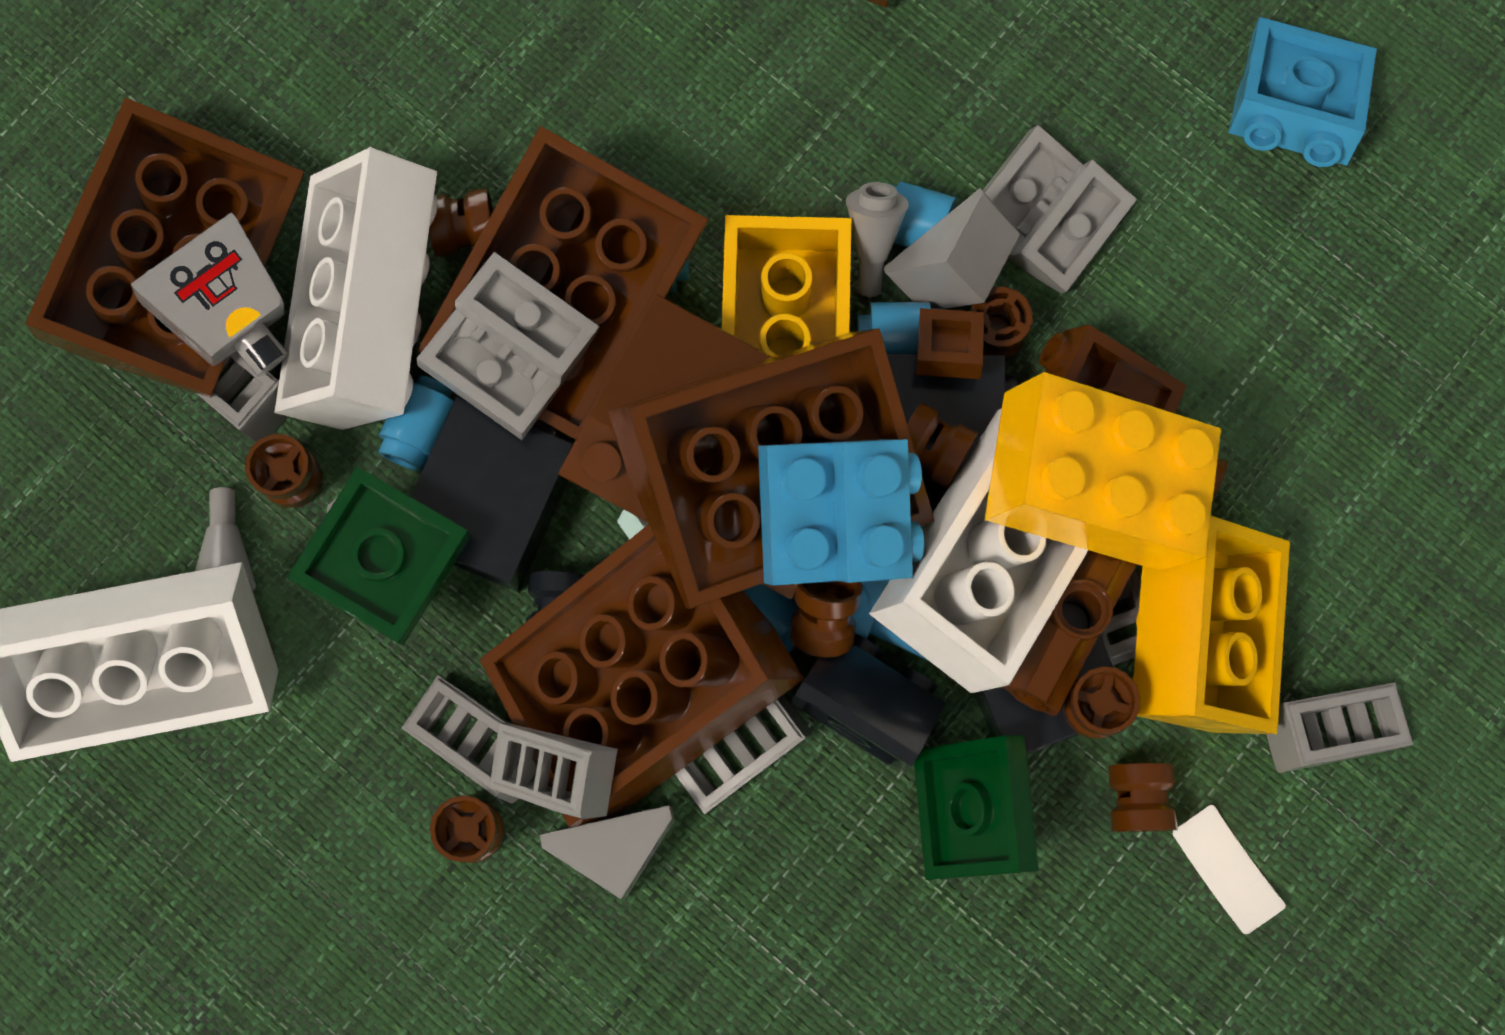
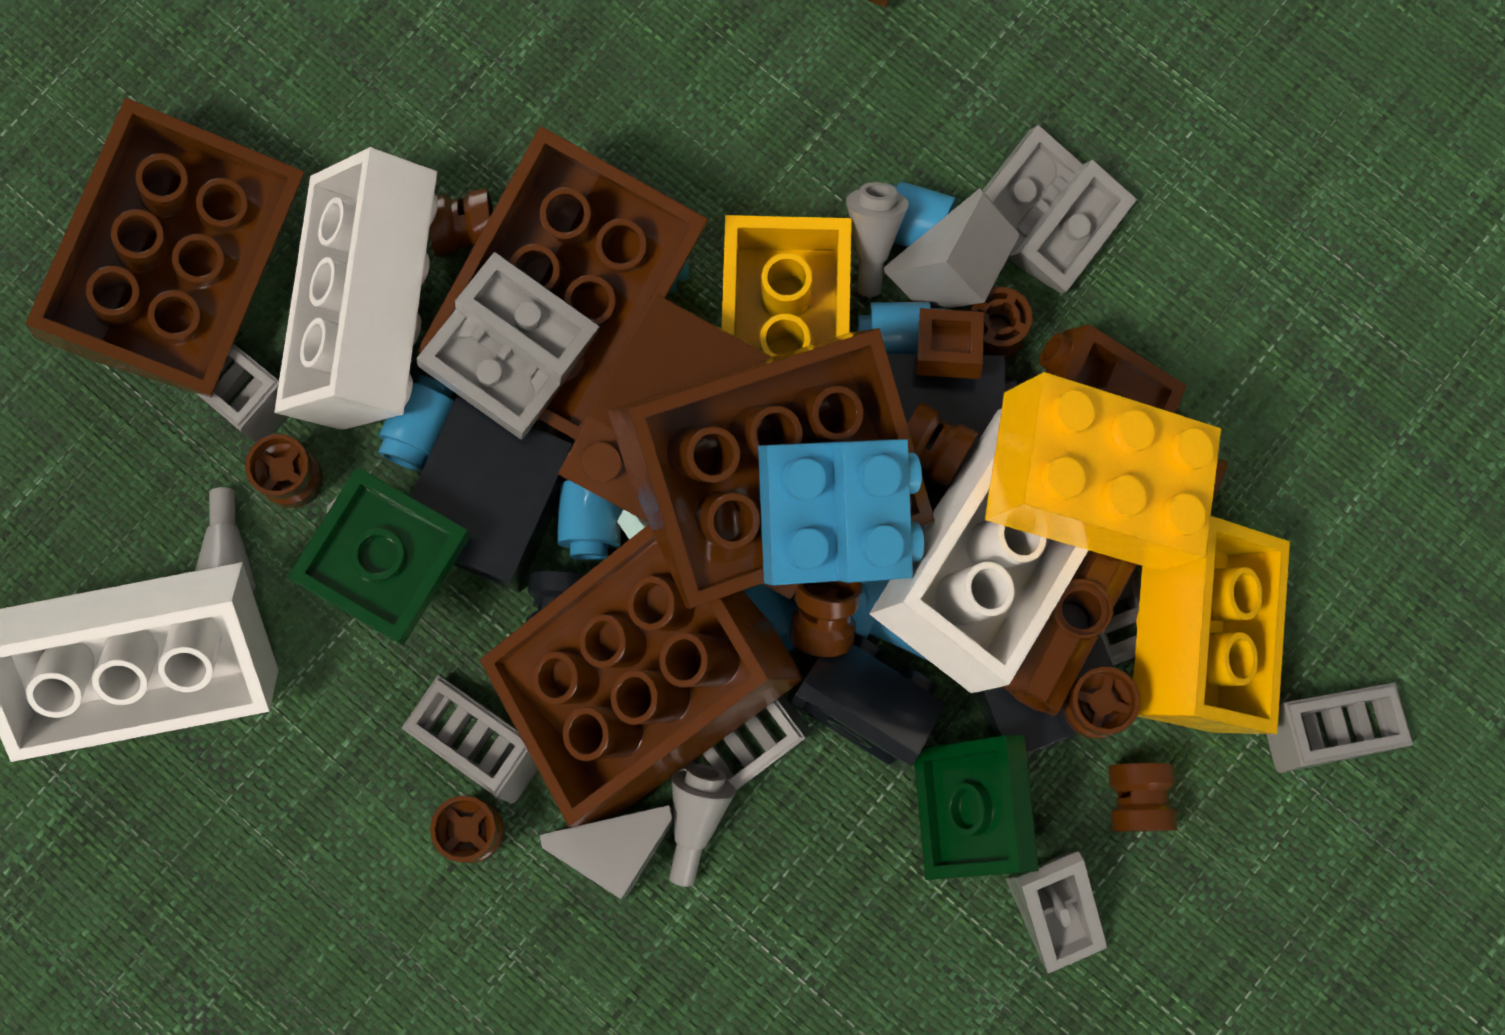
light grey torso [131,212,288,377] -> none
light grey slope [489,723,618,819] -> none
white sticker [1173,805,1286,935] -> none
dark azure plate [1228,17,1377,167] -> none
none -> dark azure brick [557,479,622,560]
none -> light grey cone [669,764,736,887]
none -> light grey slope [1005,851,1107,974]

